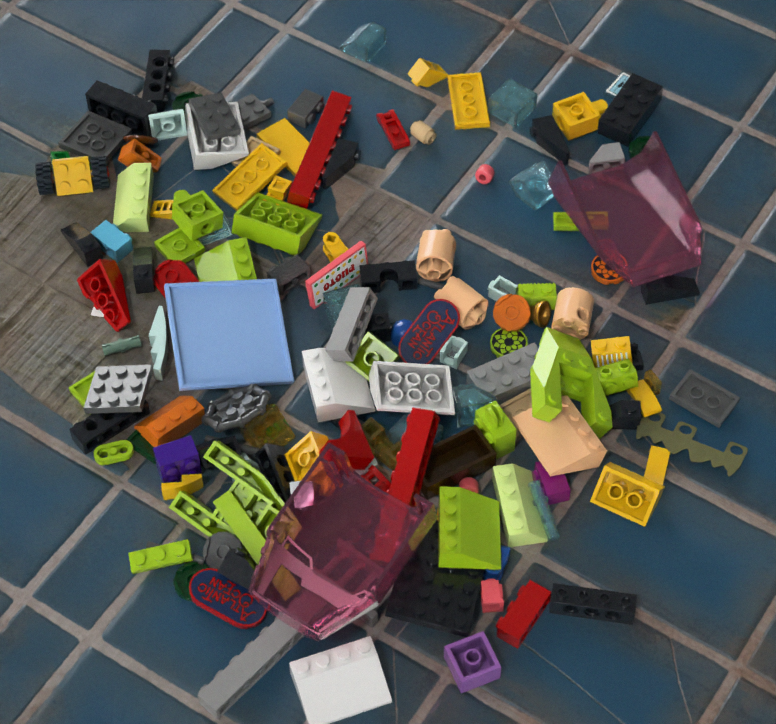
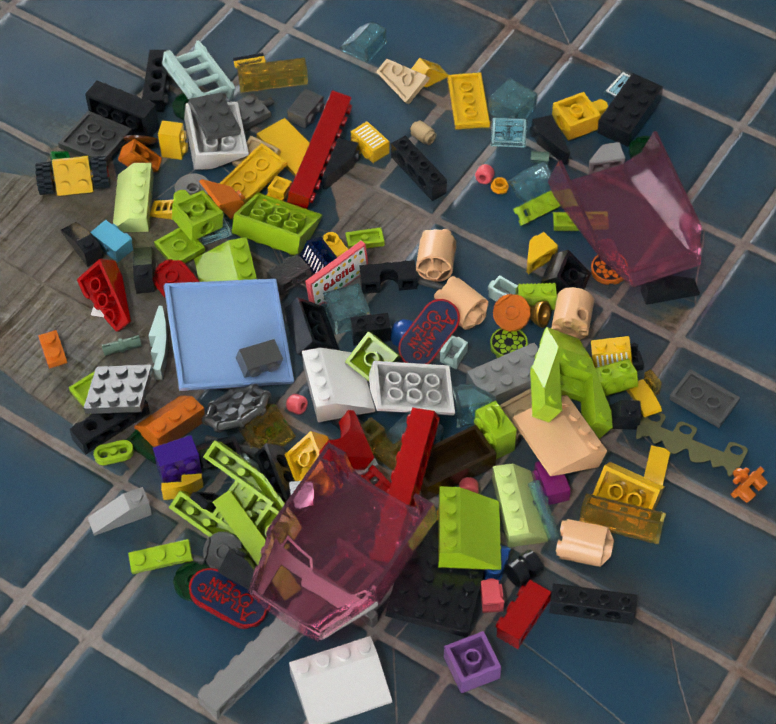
light aqua slope [148,109,187,140] -> none
light grey brick [325,287,378,362] -> none
red plate [376,109,410,150] -> none
none -> orange plate [38,330,67,369]
none -> light grey slope [88,487,152,536]
none -> yellow brick [158,120,188,160]
none -> light aqua fence [162,40,235,100]
none -> light grey dish [175,174,209,195]
none -> black tile [190,492,219,510]
none -> orange slope [199,179,246,219]
none -> sticker [233,53,266,68]
none -> dark grey brick [236,339,283,378]
none -> clear yellow brick [237,58,308,93]
none -> black slope [283,297,339,356]
none -> coral piece [286,394,308,415]
none -> clear blue brick [300,237,337,274]
none -> lime plate [345,227,384,249]
none -> yellow brick [350,122,390,163]
none -> tan wing [376,59,430,104]
none -> black brick [391,136,447,201]
none -> clear light blue tile [490,118,528,147]
none -> light orange plate [491,177,509,194]
none -> black wheel [504,549,544,588]
none -> lime plate [513,188,563,226]
none -> yellow slope [526,232,558,274]
none -> sand green slope [531,151,549,164]
none -> black slope [541,250,591,295]
none -> light nougat cylinder [556,519,614,567]
none -> clear yellow brick [579,493,666,544]
none -> orange hips [730,466,768,503]

